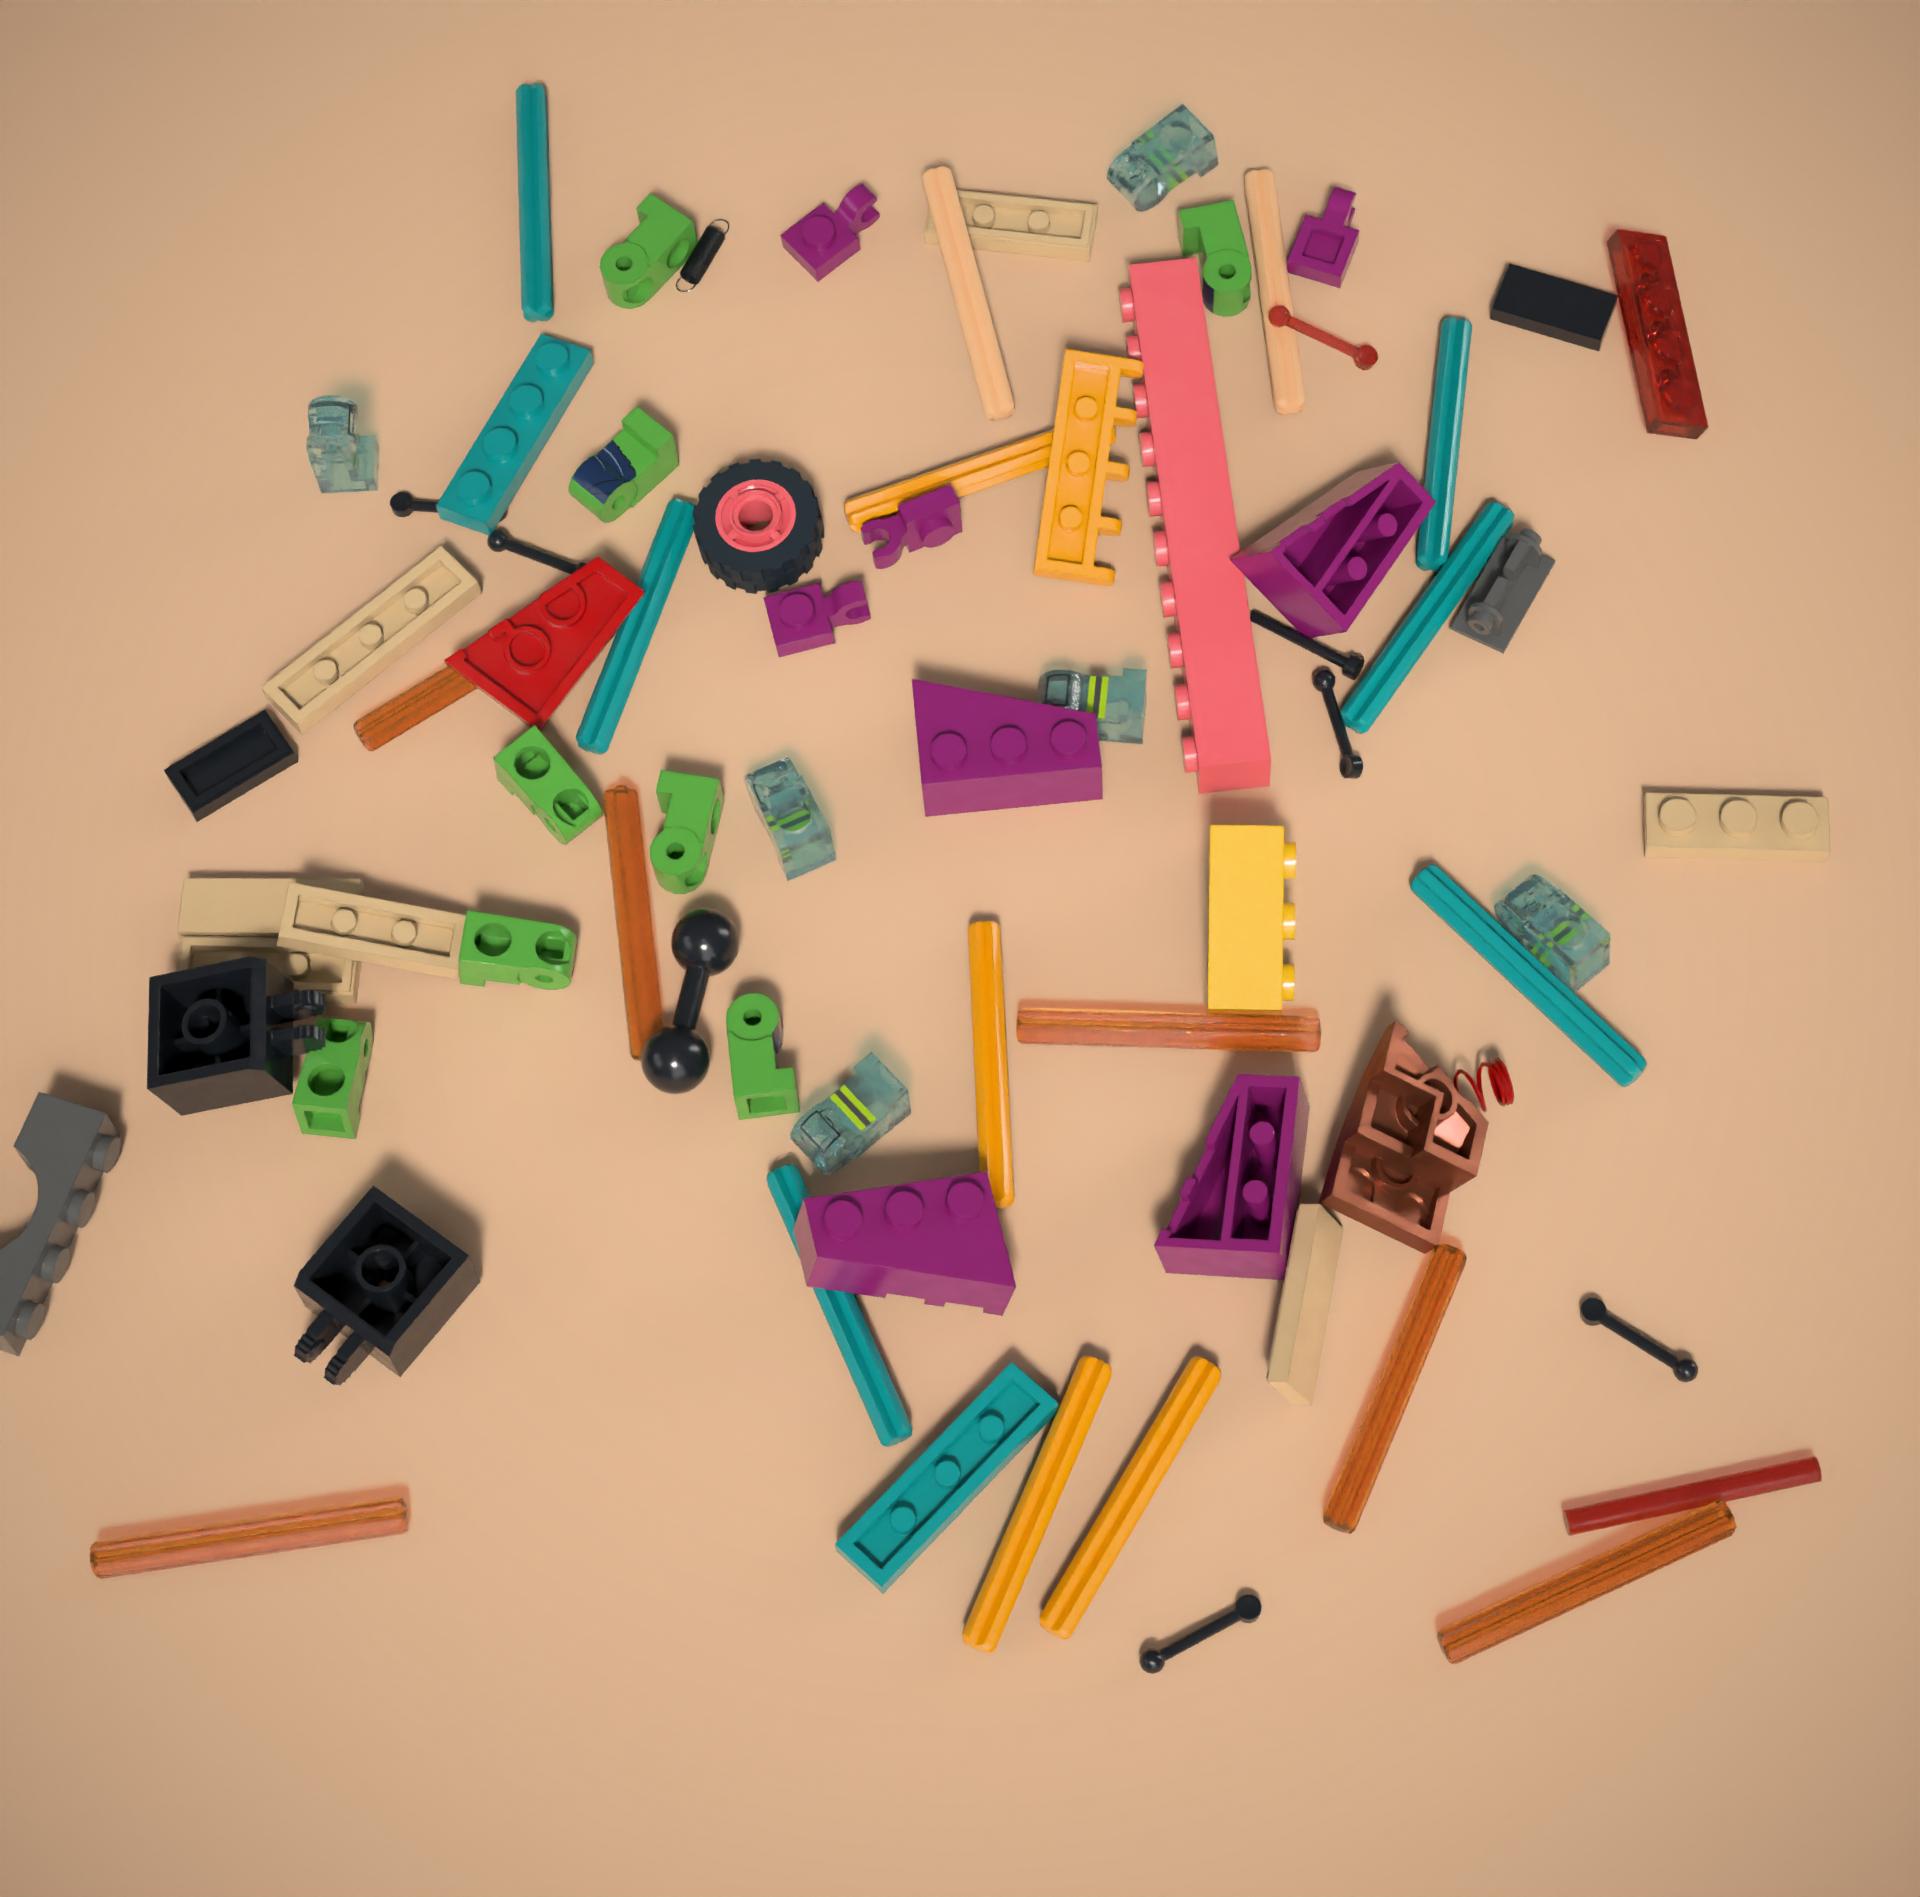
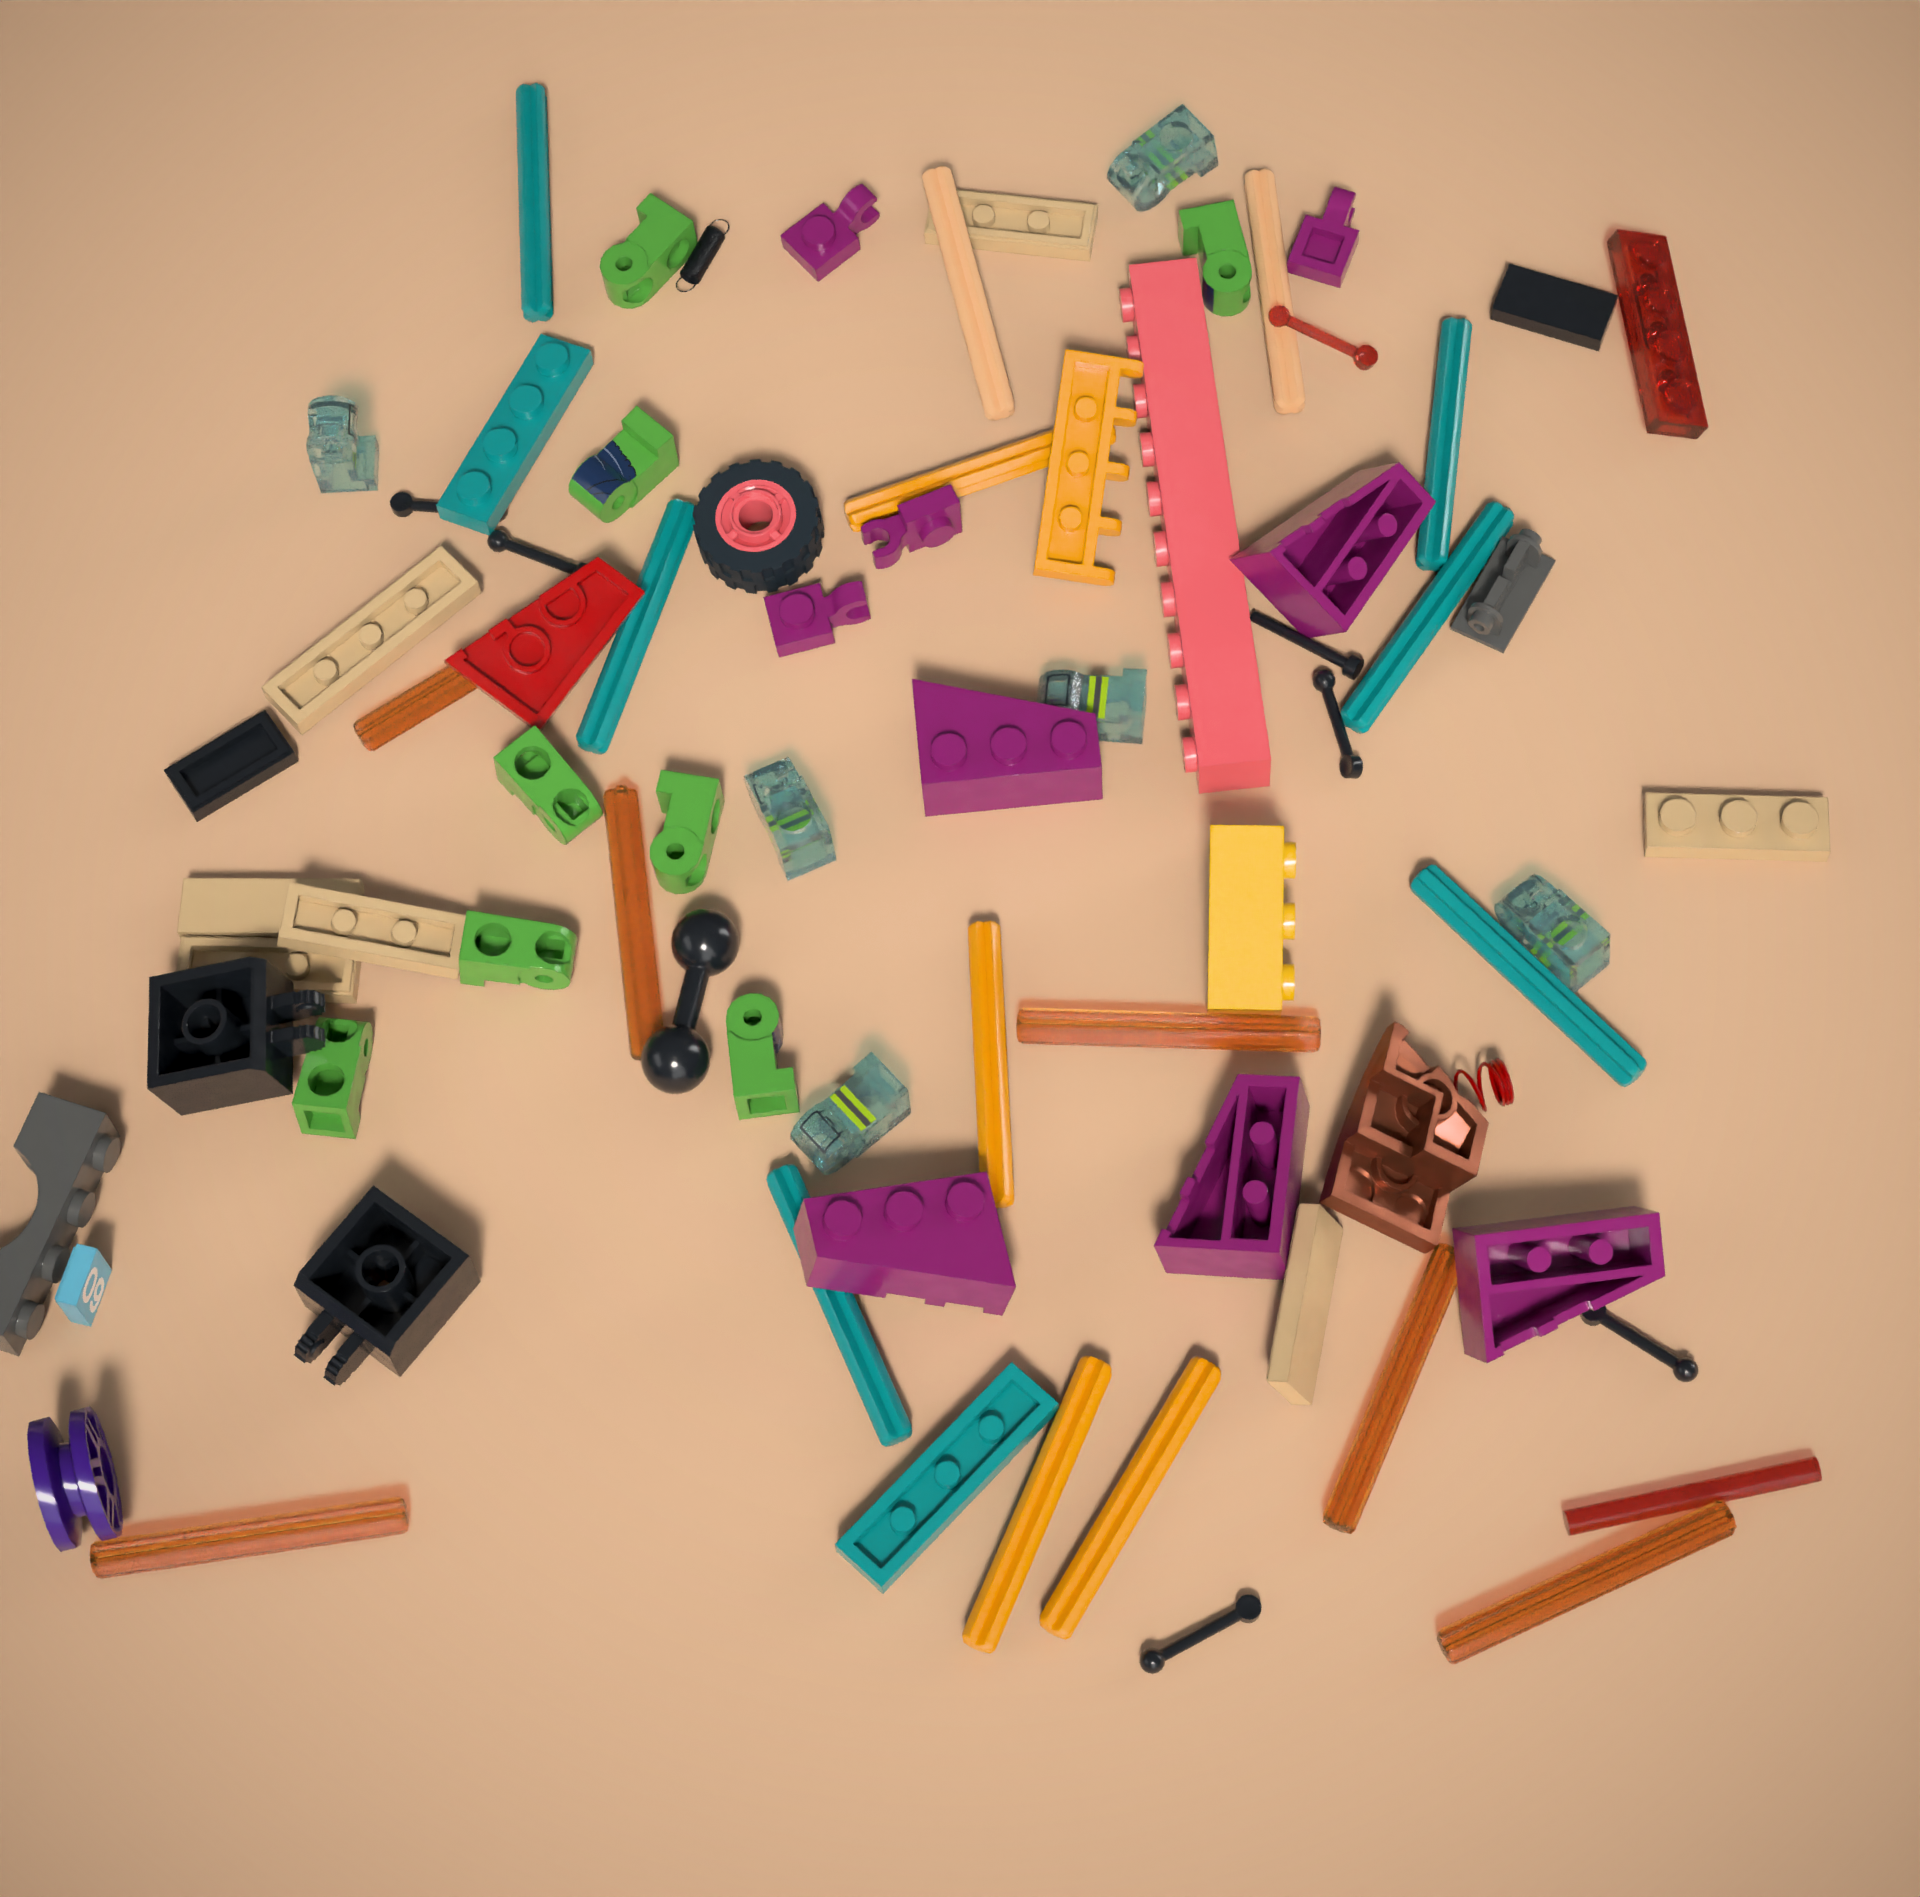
none -> dark purple wheel [27,1406,123,1552]
none -> medium azure tile [54,1244,112,1327]
none -> magenta wedge [1452,1206,1665,1363]

